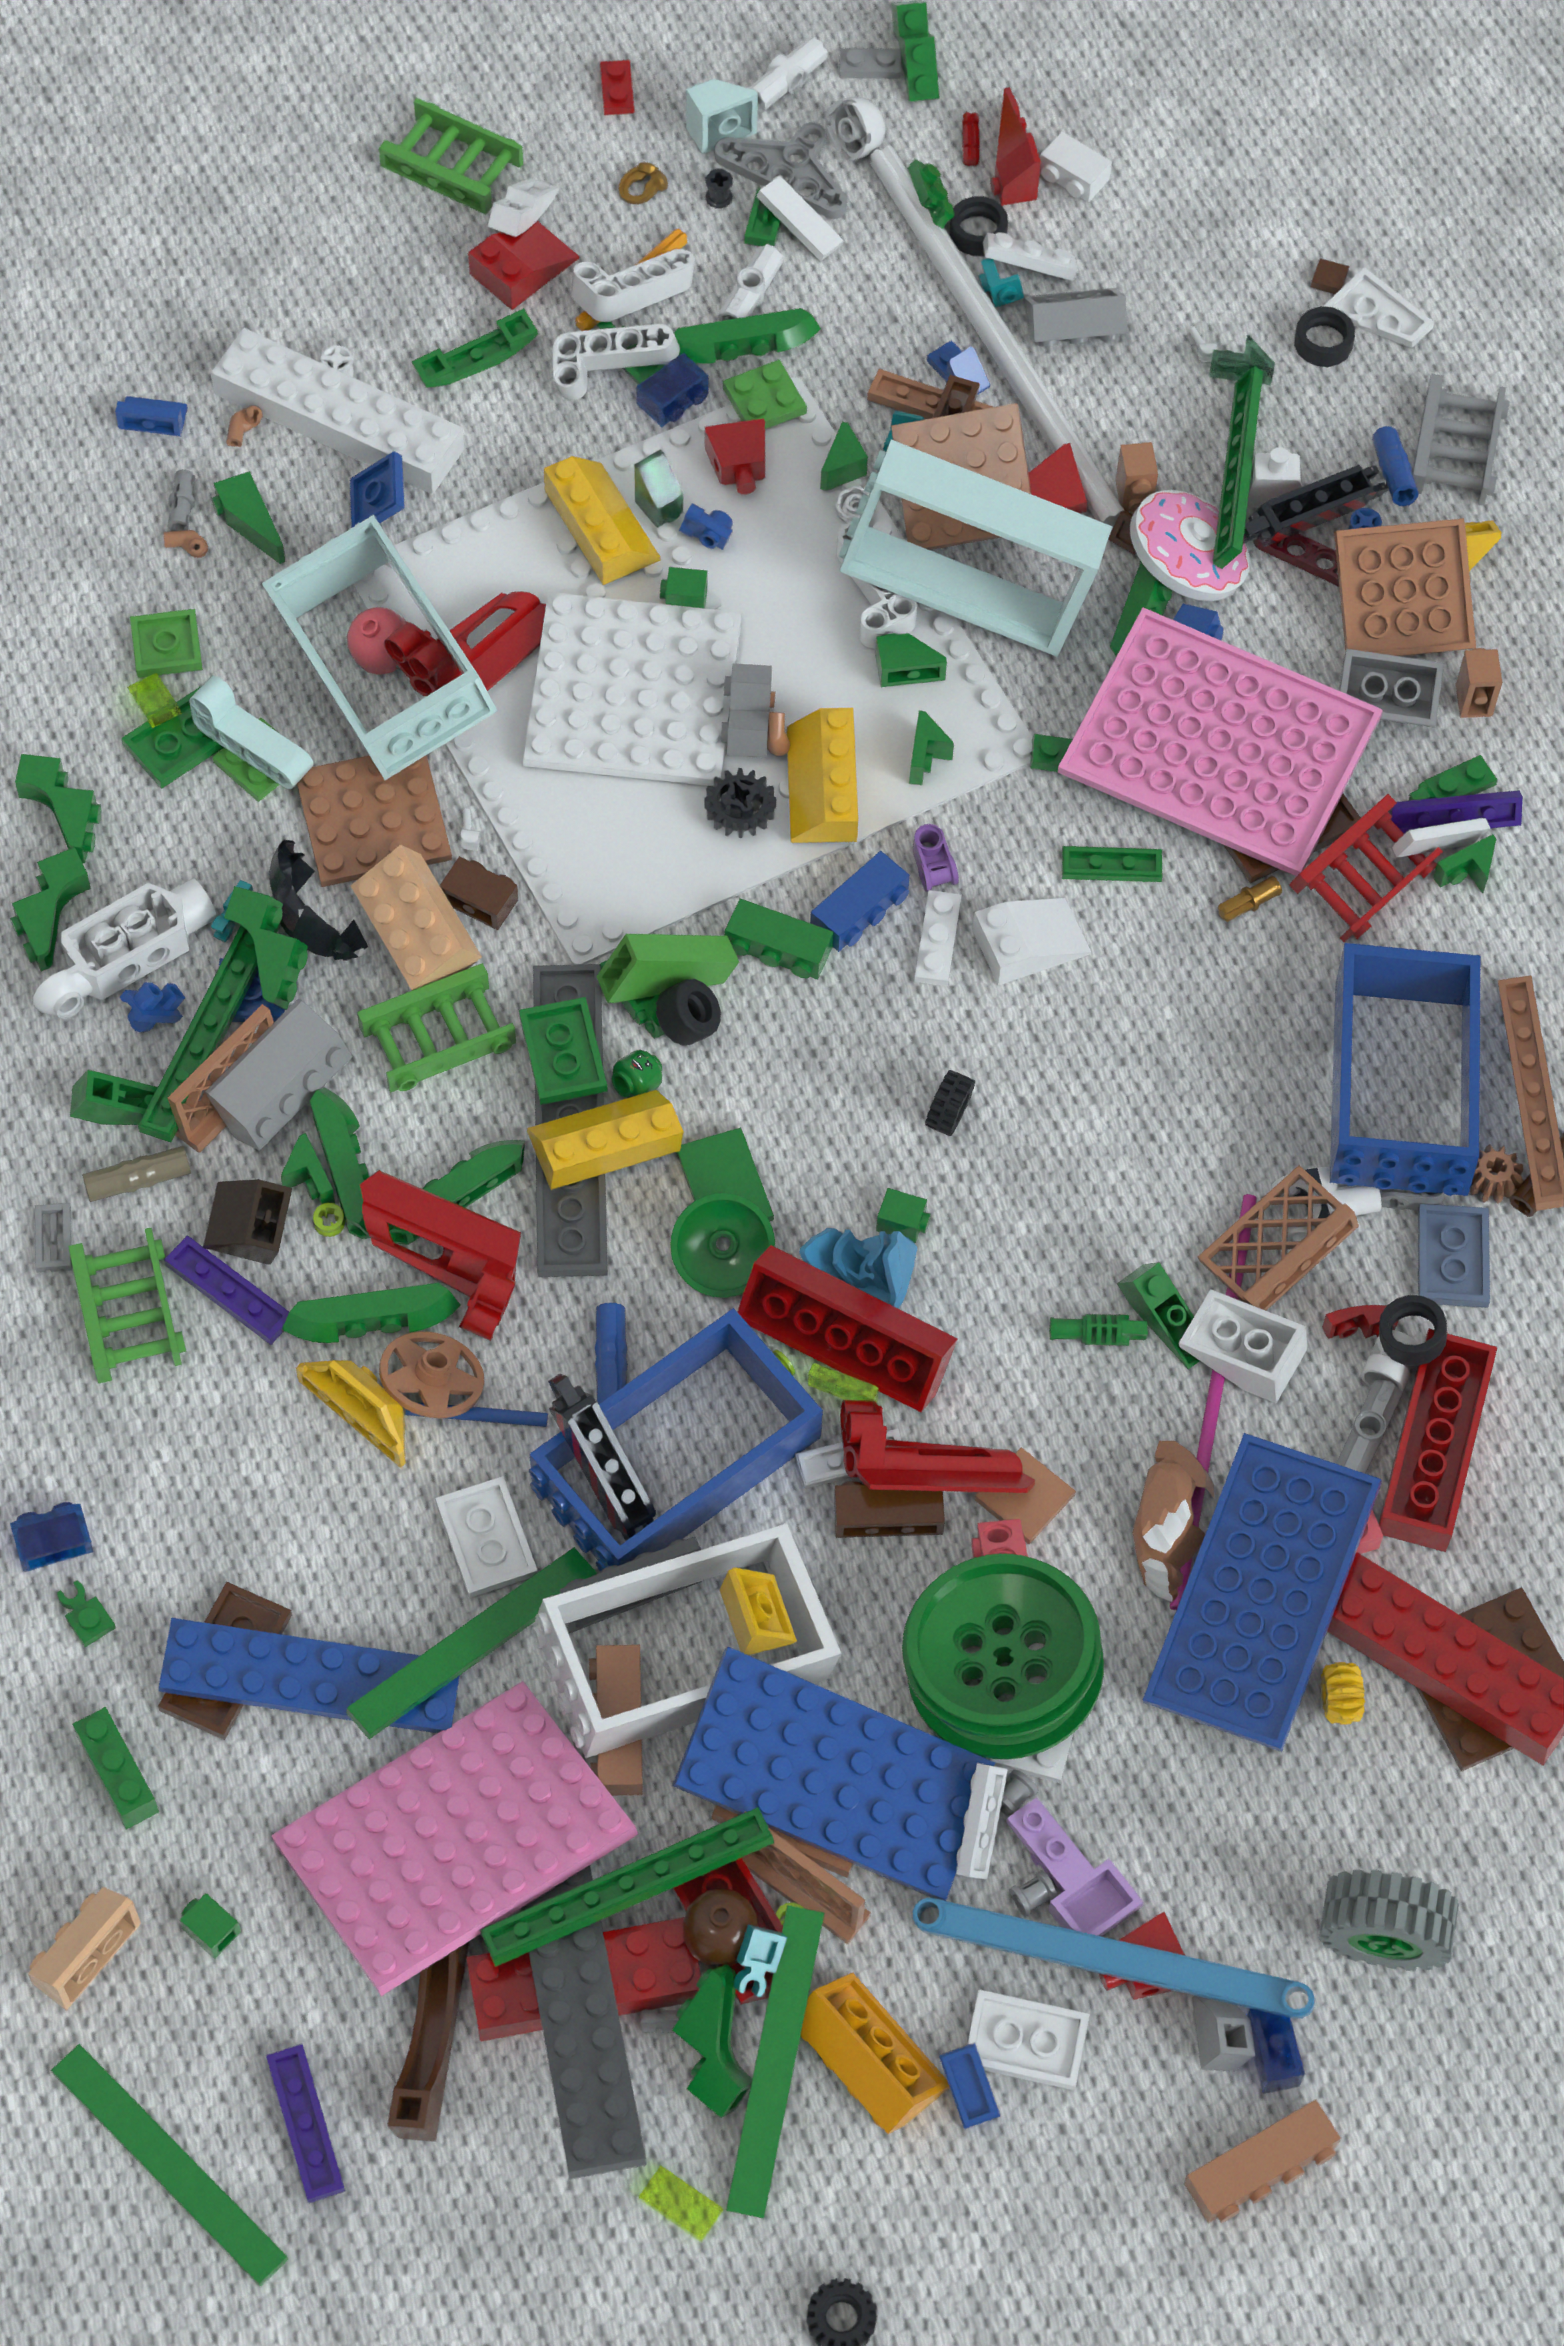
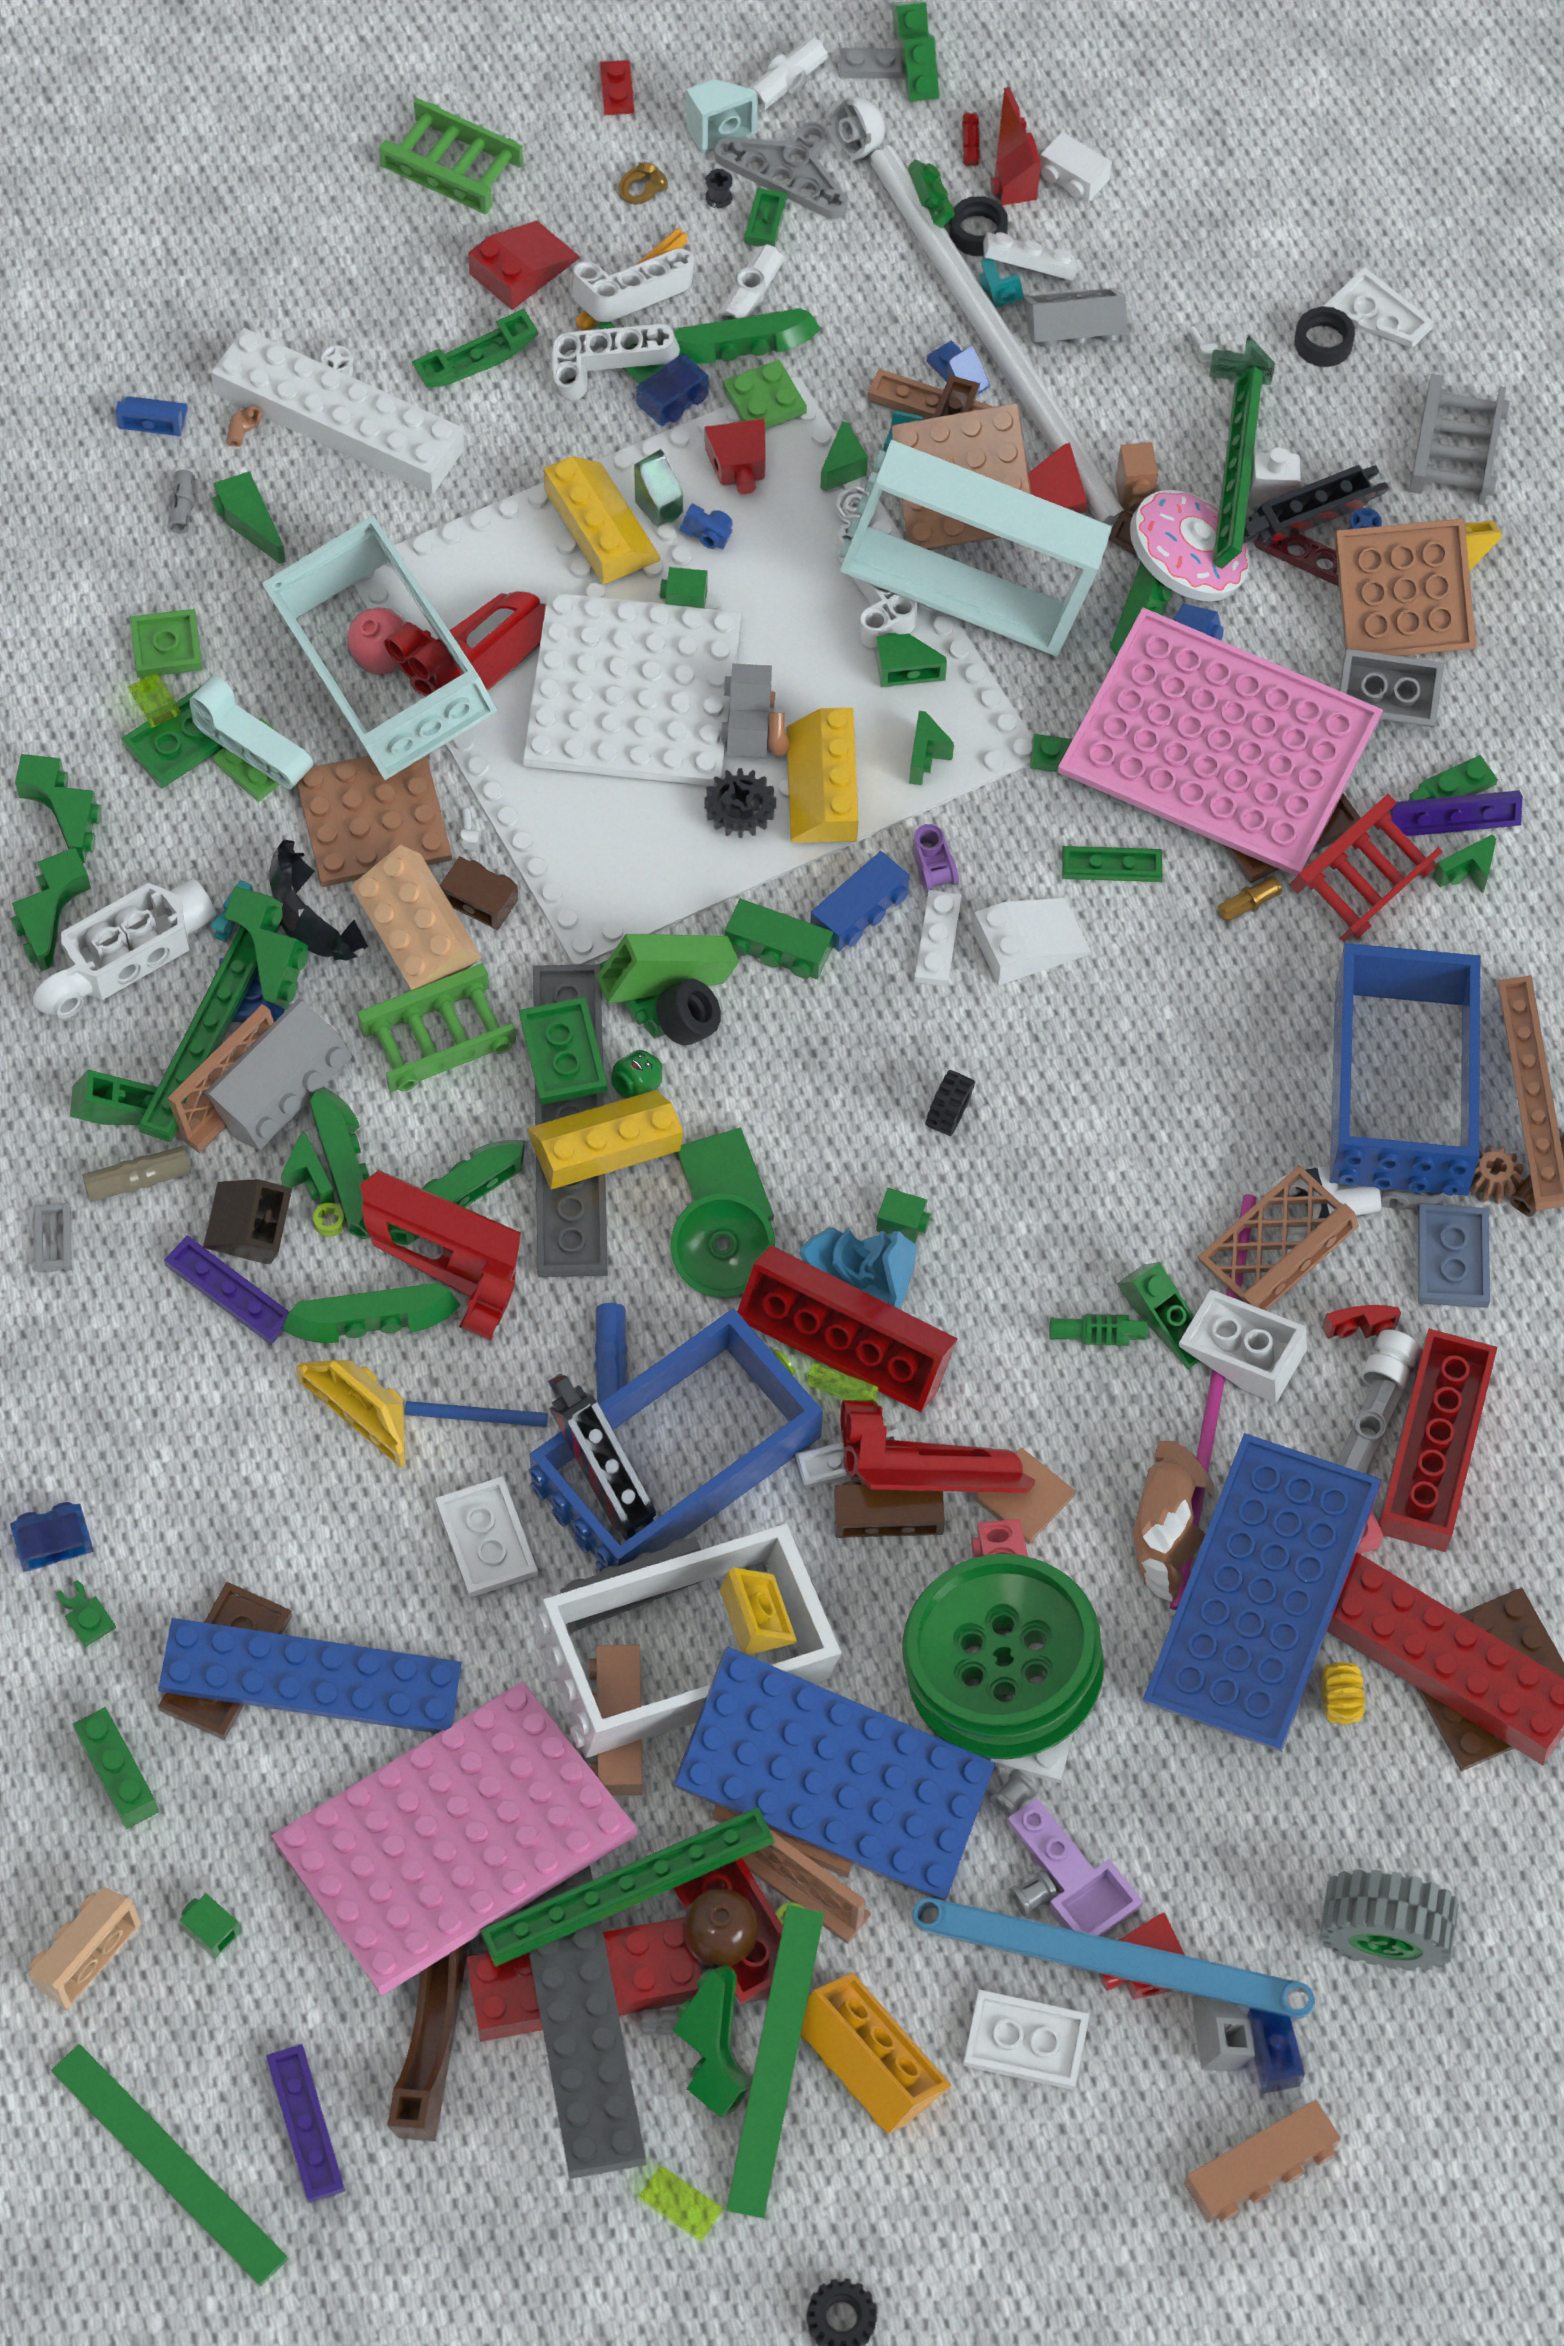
bright green fence [68,1228,186,1384] -> none
blue hips [120,982,185,1032] -> none
nougat arm [164,530,208,558] -> none
green tile [346,1547,597,1740] -> none
blue tile [350,451,404,528] -> none
nougat wheel [379,1331,484,1418] -> none
white slope [488,178,559,237] -> none
plate [734,1925,787,1997] -> none
white tile [756,176,844,261] -> none
blue tile [939,2042,1001,2129] -> none
white plate [956,1763,1008,1880] -> none
reddish brown tile [1310,258,1350,294] -> none
blue axle [1372,426,1419,506] -> none
black tyre [1379,1295,1447,1366] -> none
white tile [1392,818,1490,857] -> none
nougat brick [1455,648,1503,718] -> none

